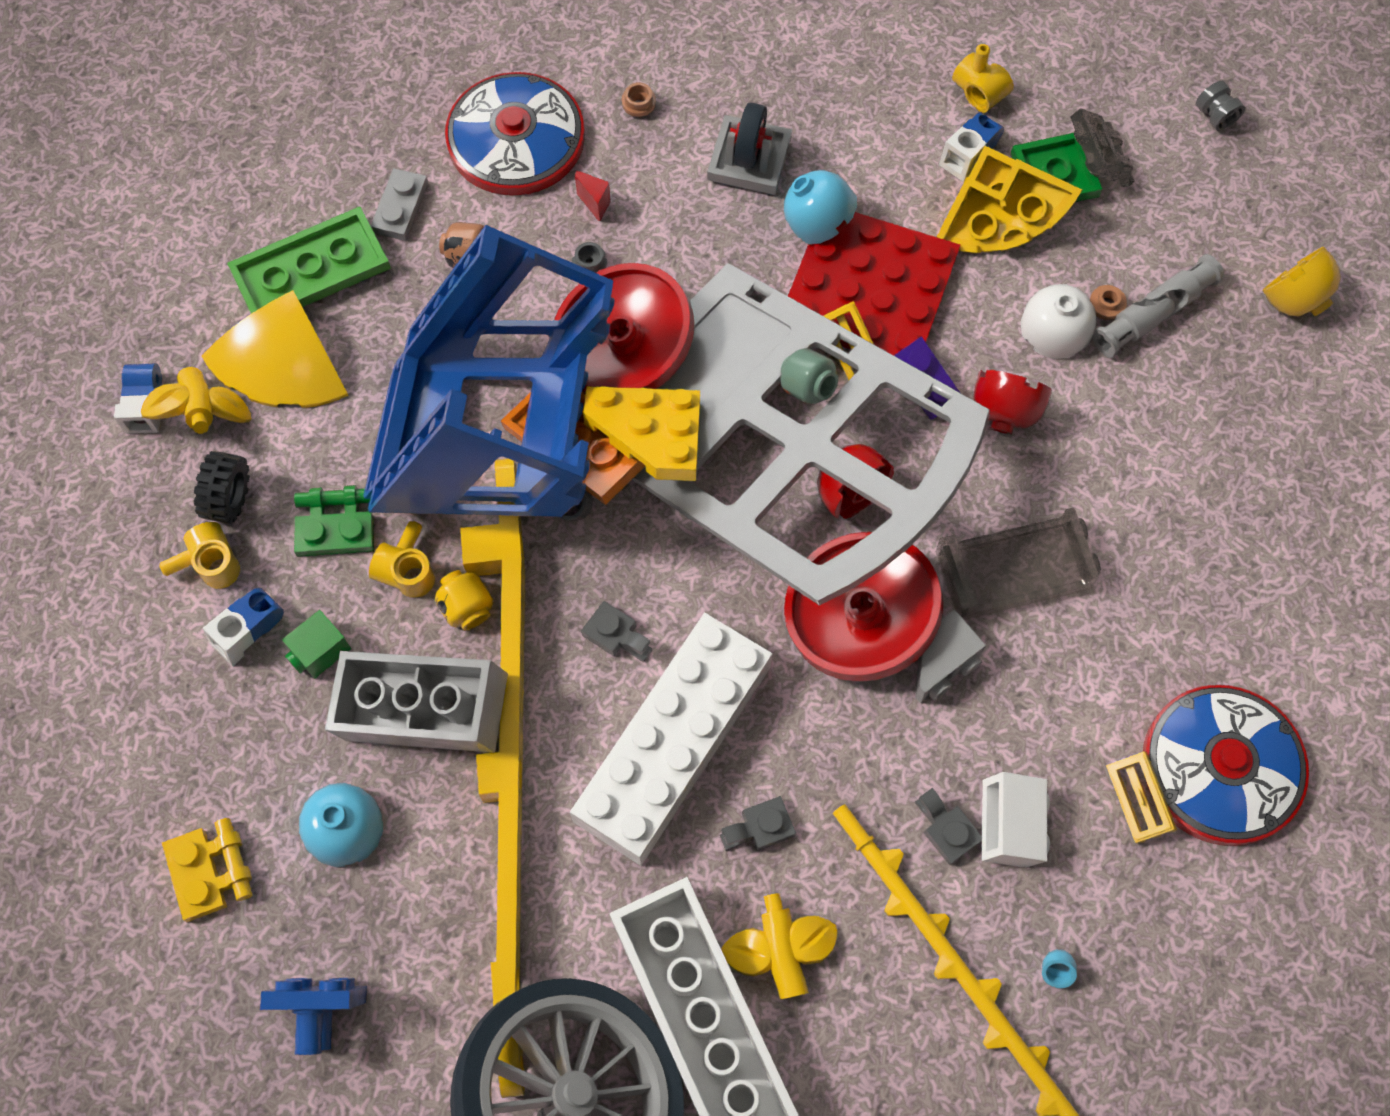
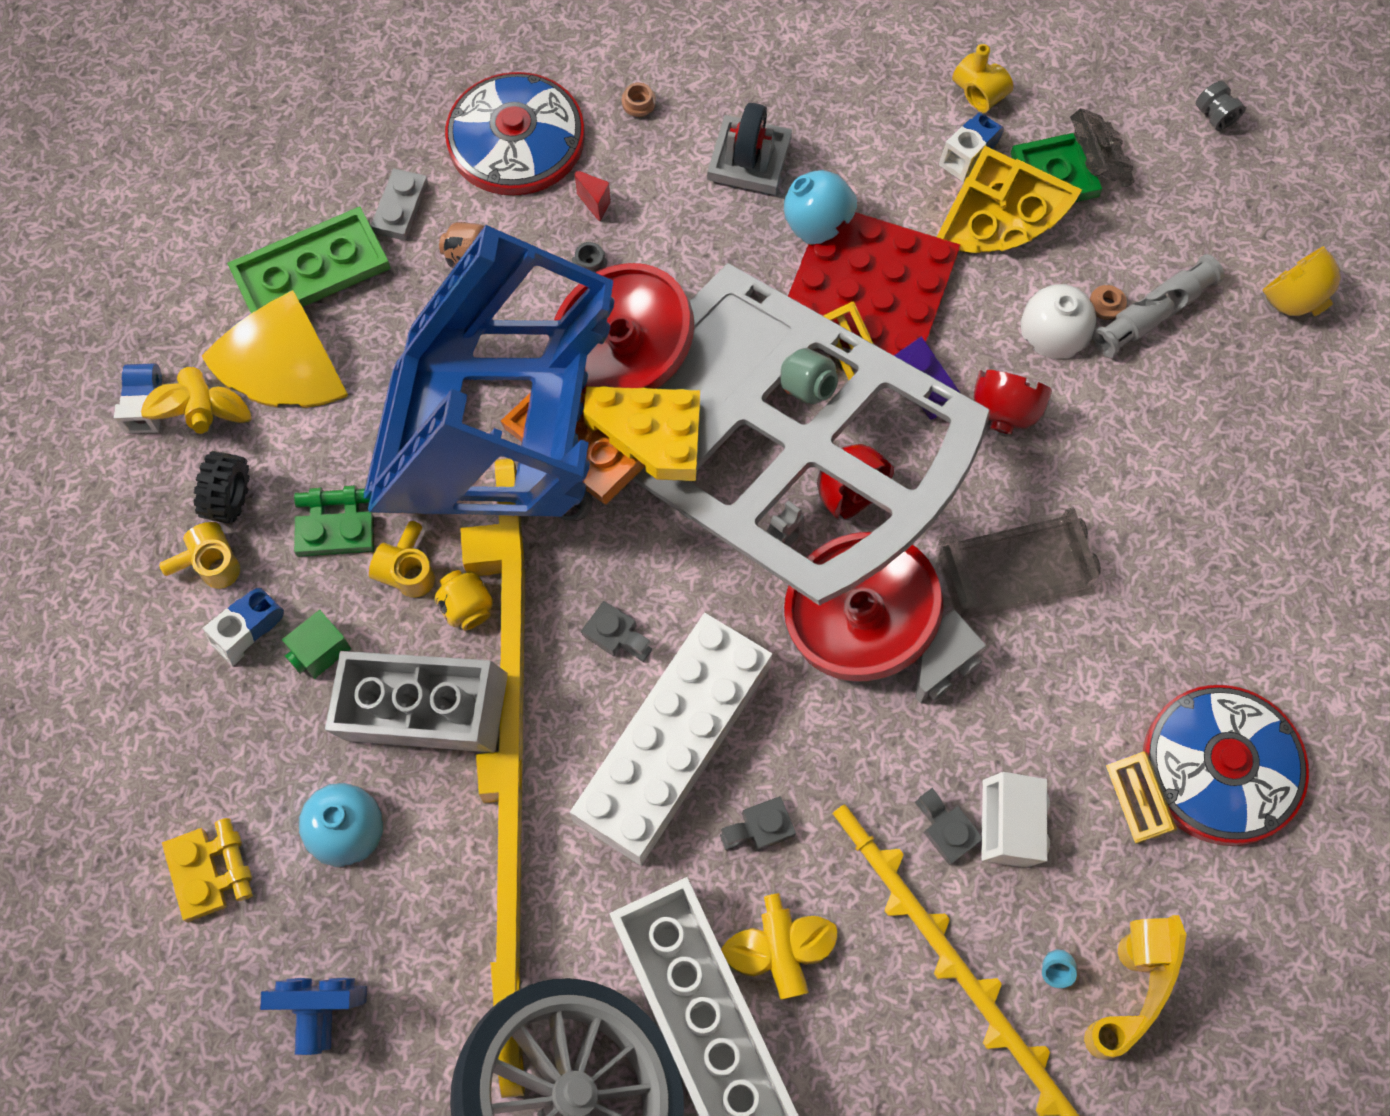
none -> light grey plate [767,500,805,547]
none -> yellow panel [1084,915,1187,1060]

